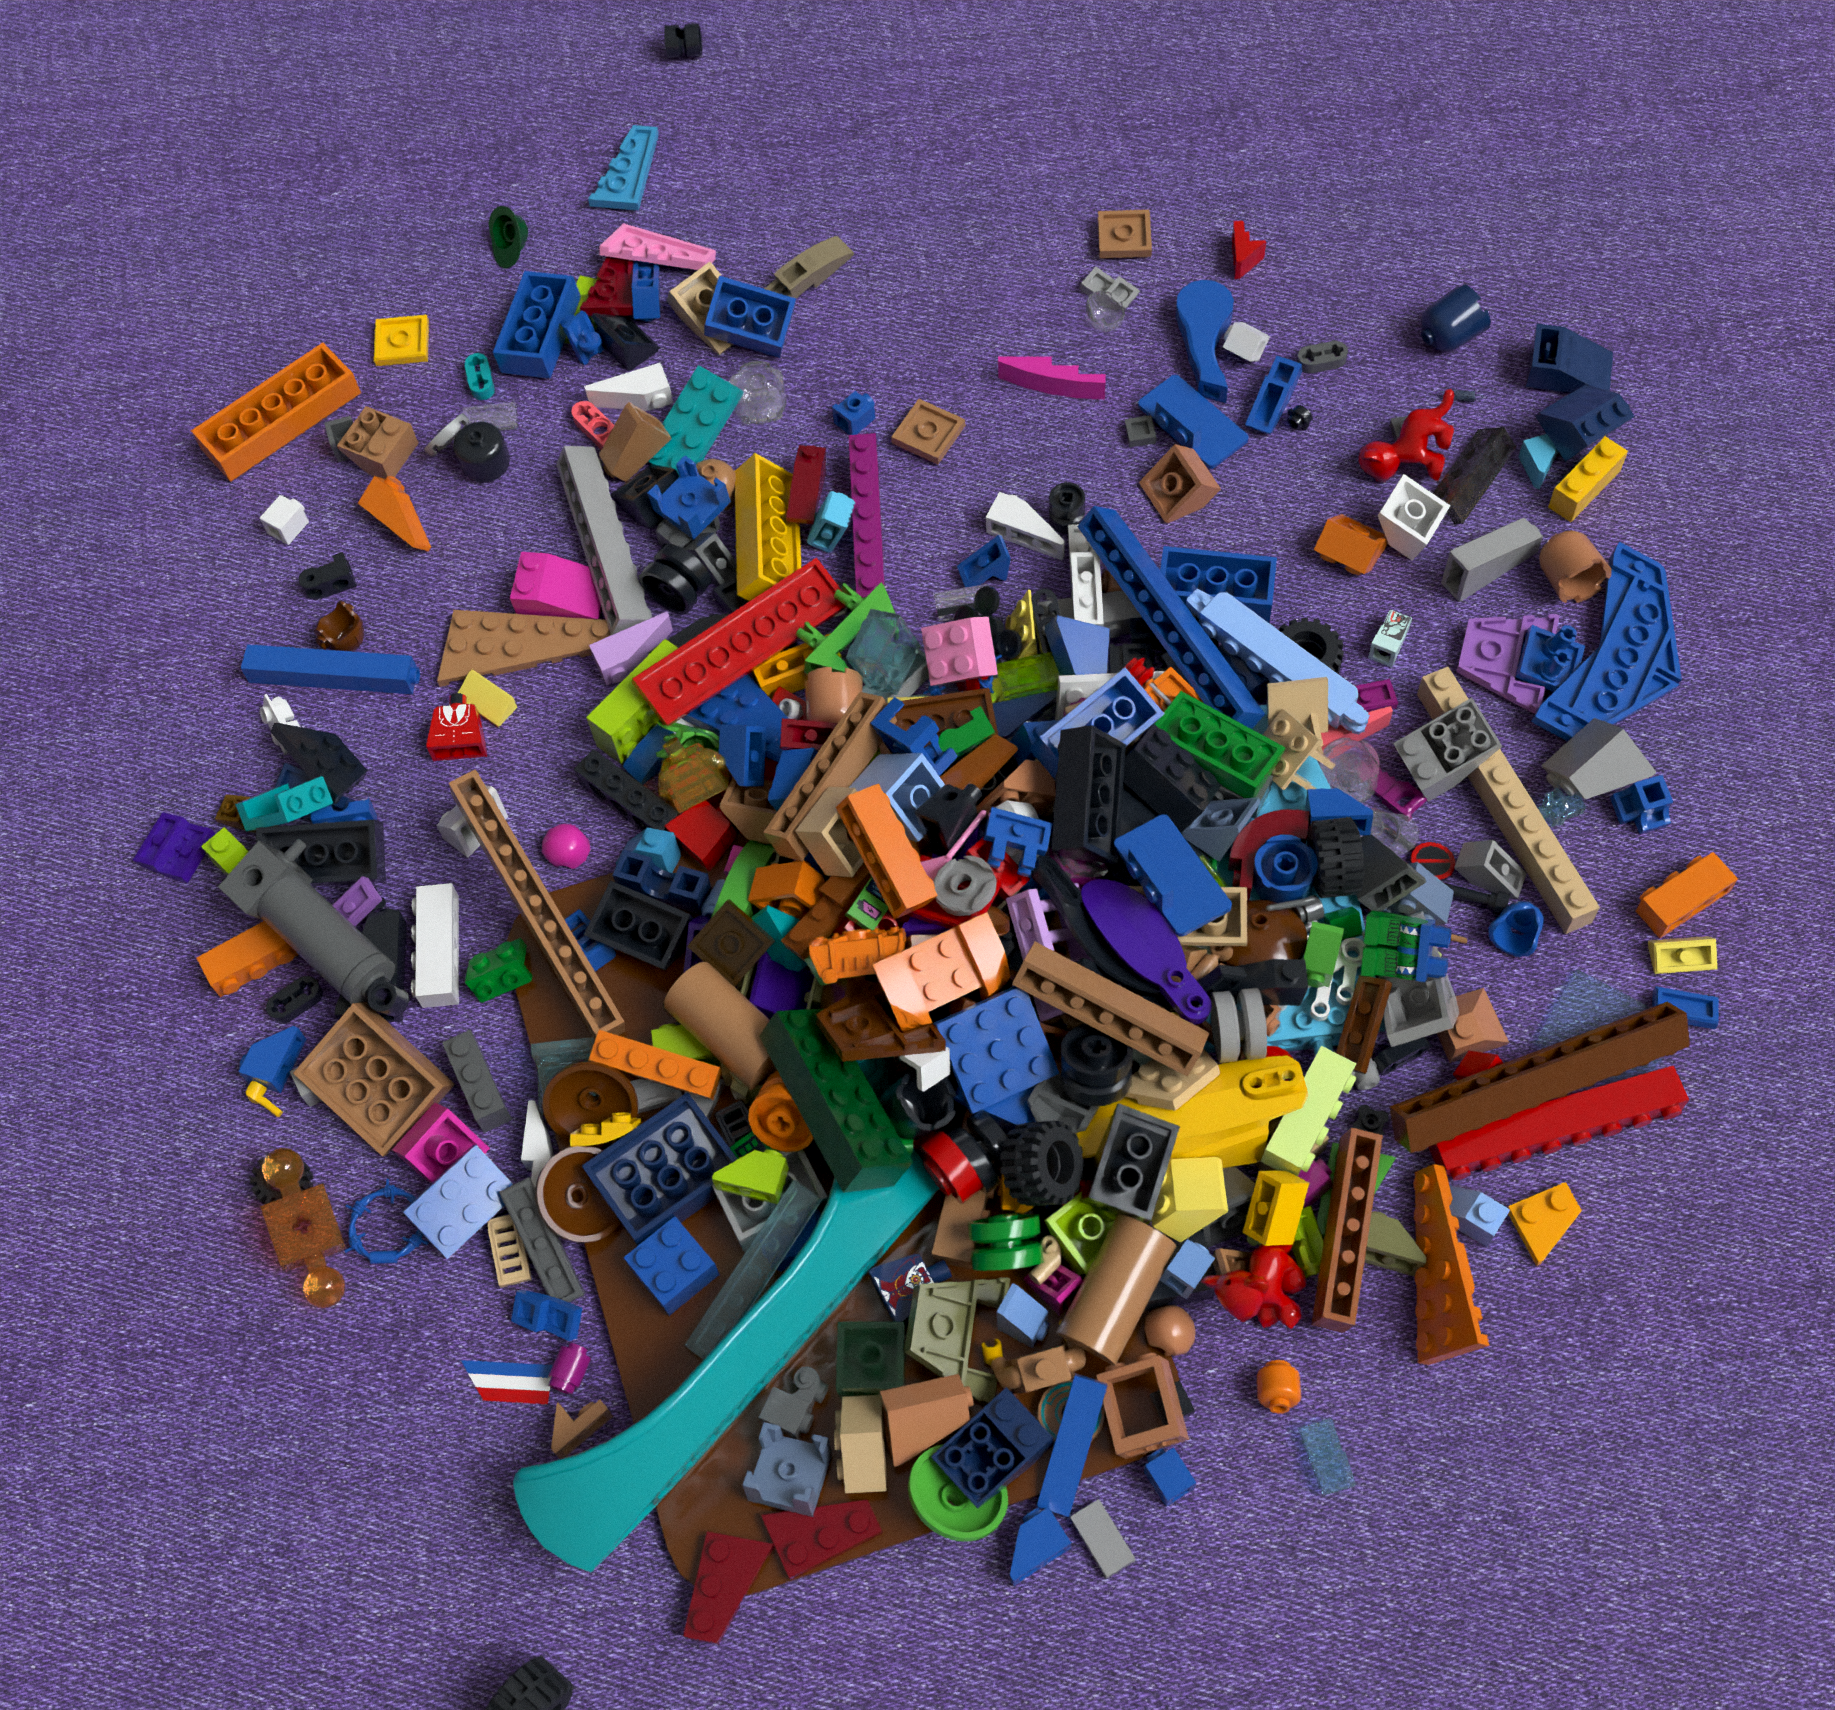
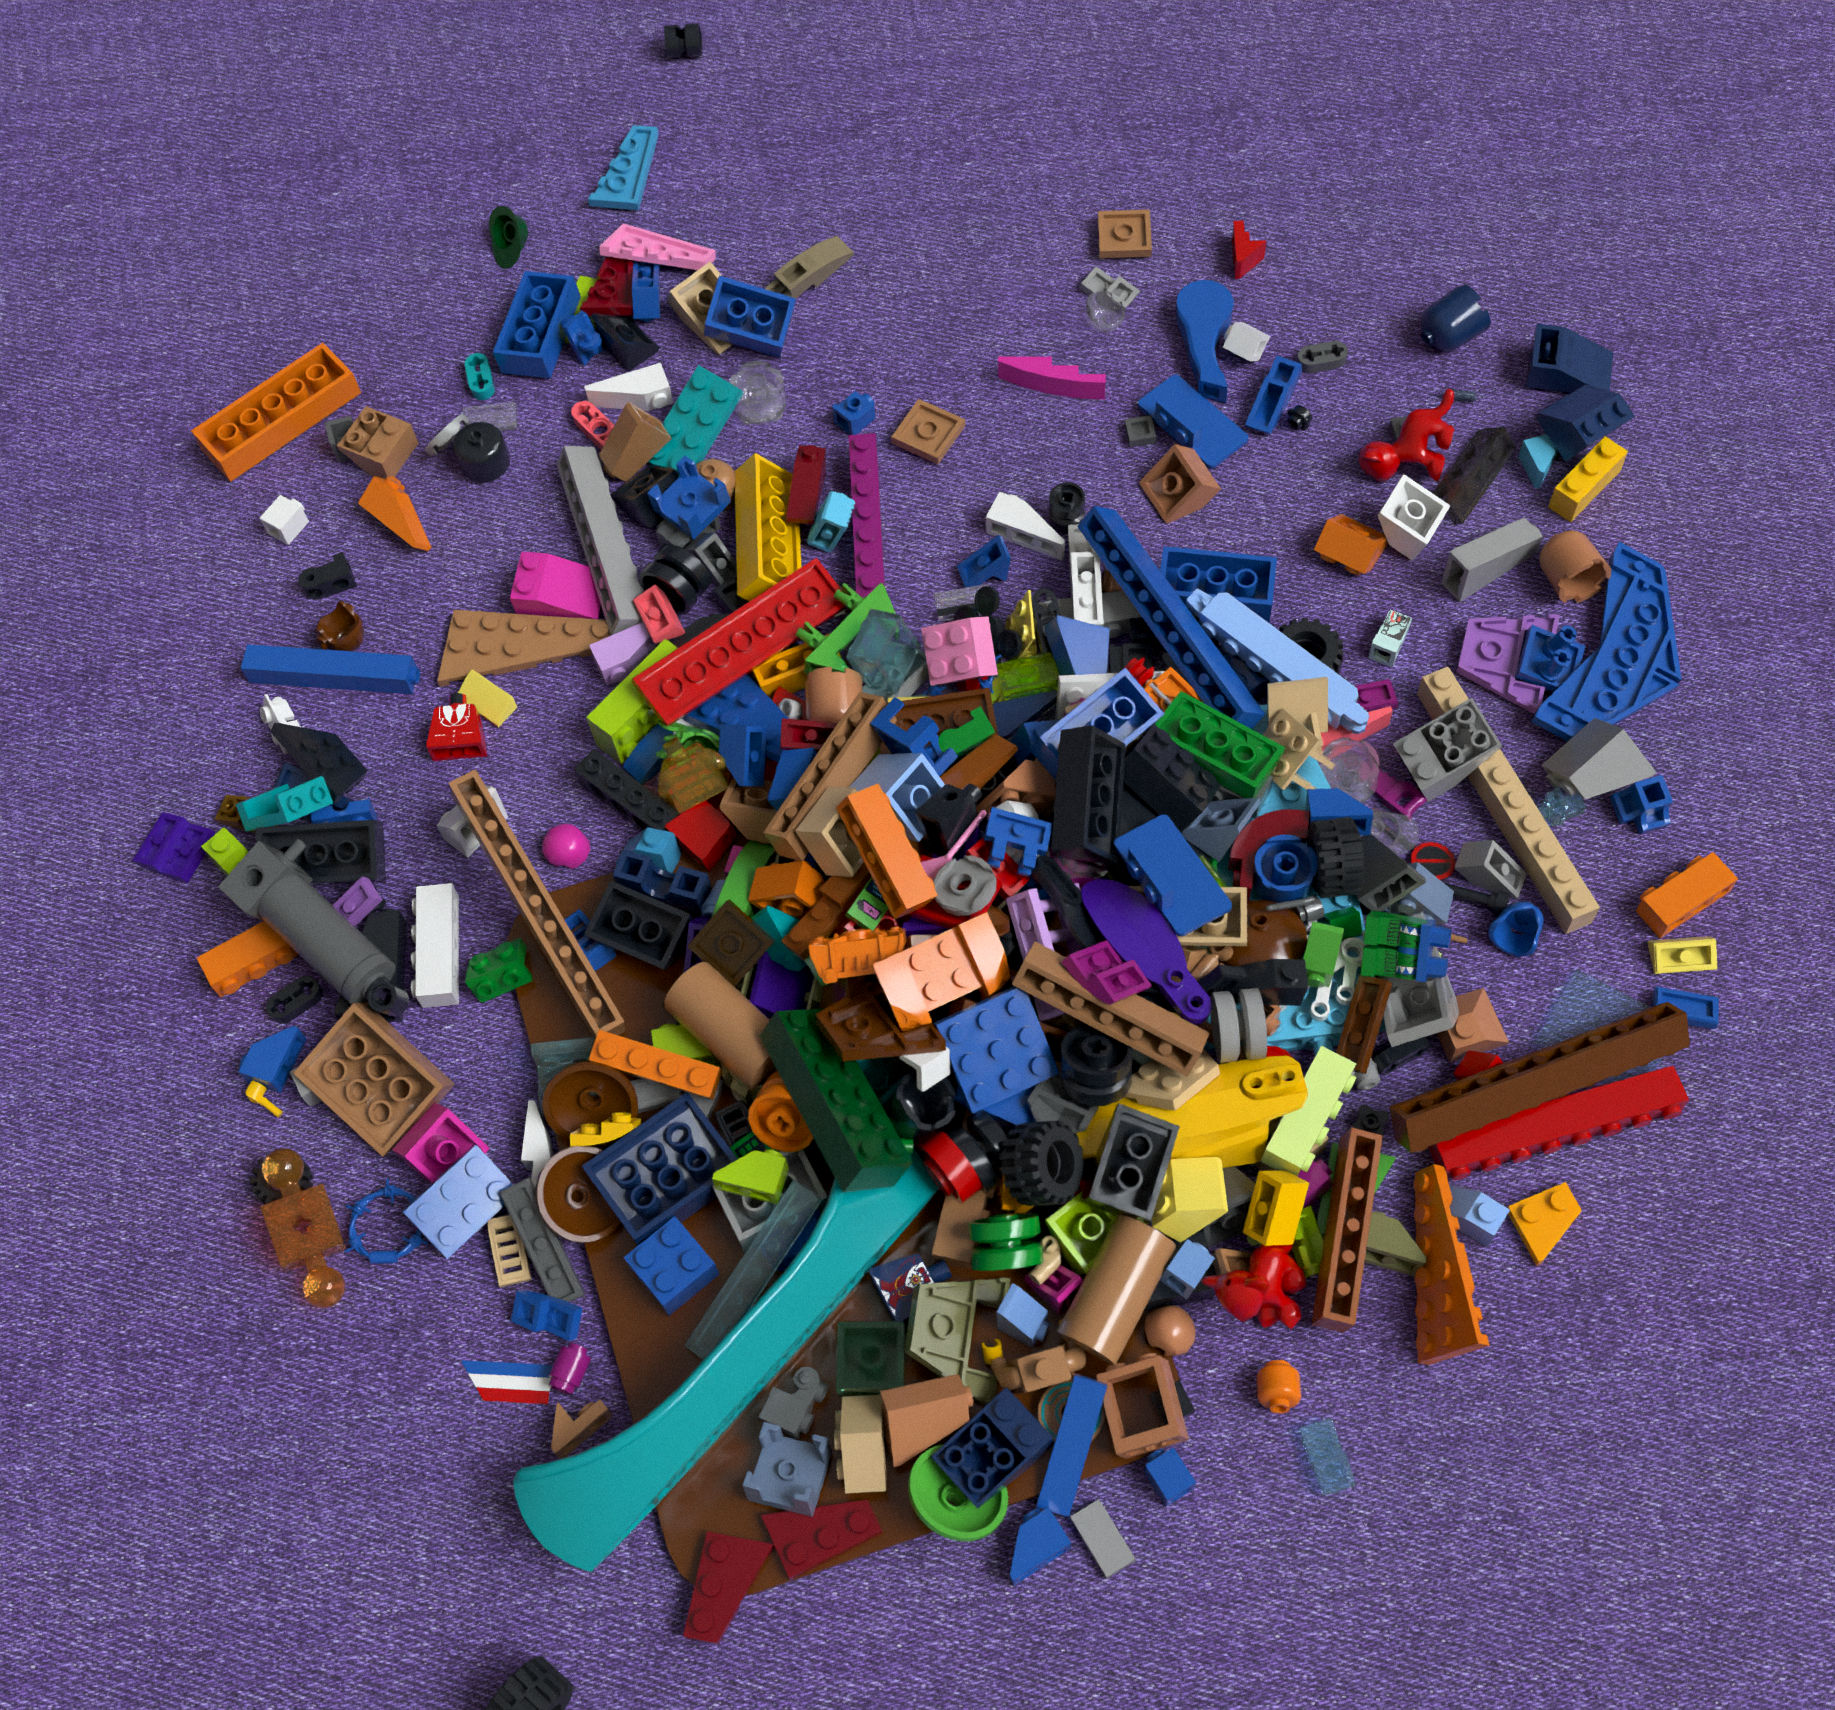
yellow tile [374,315,429,366] -> none
dark grey arch [442,1029,513,1133] -> none
none -> coral slope [633,584,685,643]
none -> magenta slope [1062,940,1152,1005]

